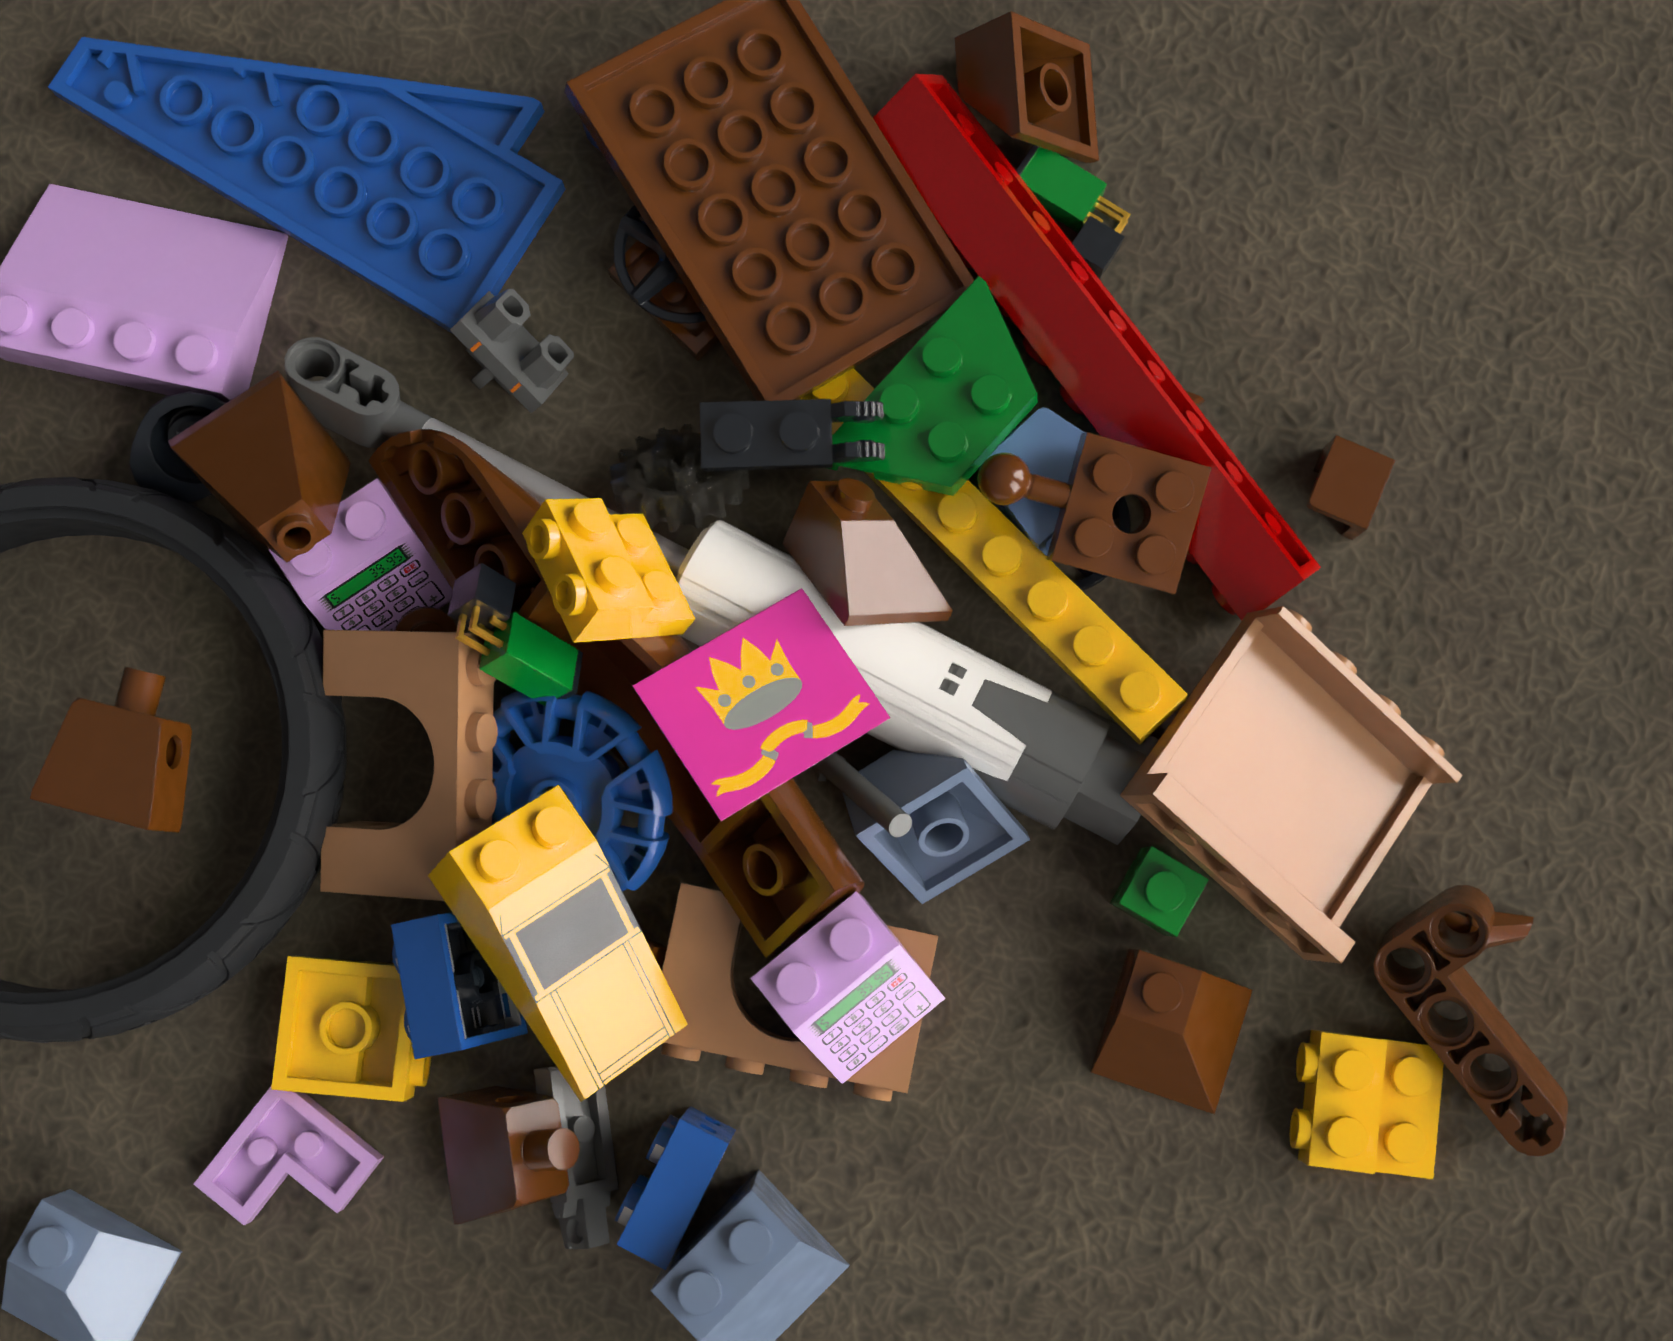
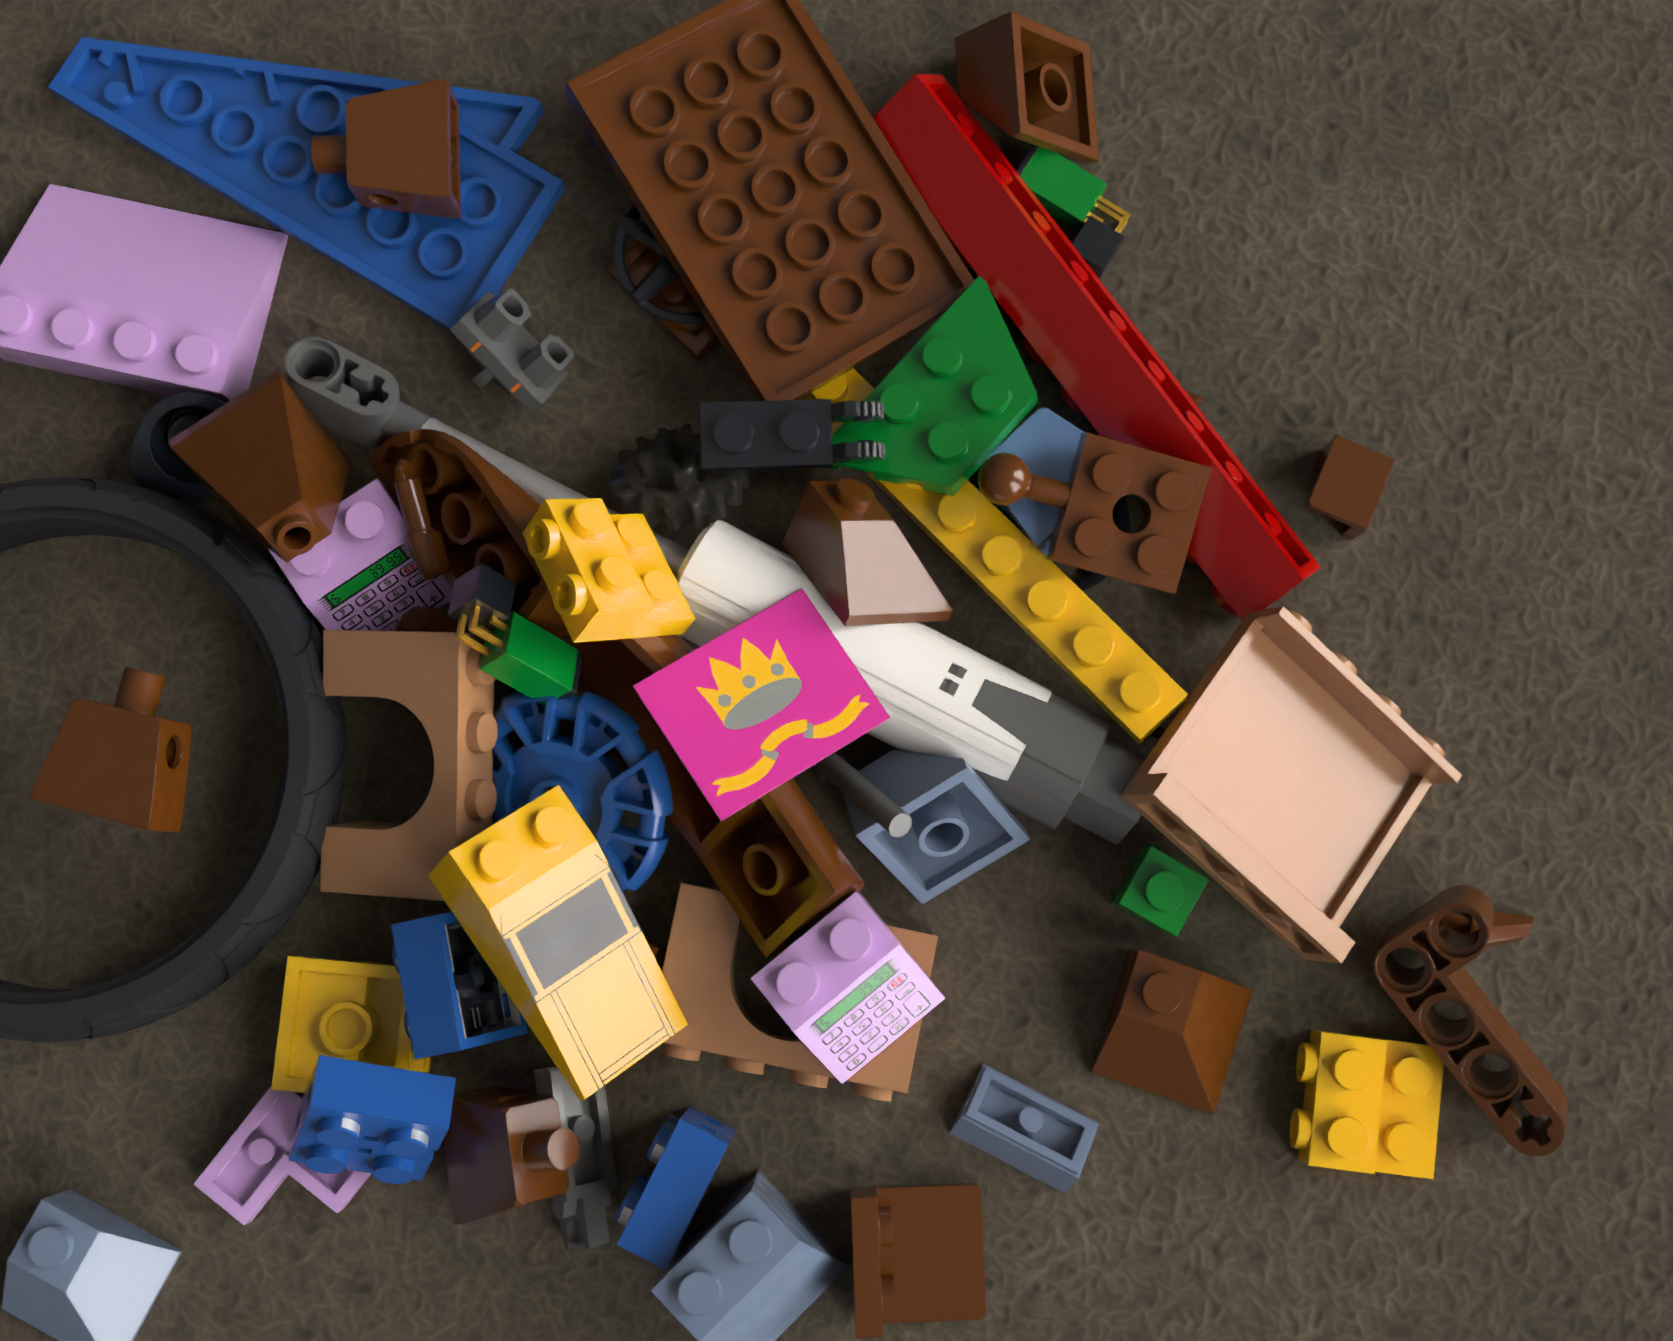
none -> blue piece [289,1055,456,1184]
none -> reddish brown torso [311,80,461,218]
none -> reddish brown piece [393,458,449,581]
none -> reddish brown bracket [850,1183,986,1338]
none -> sand blue slope [949,1064,1099,1193]

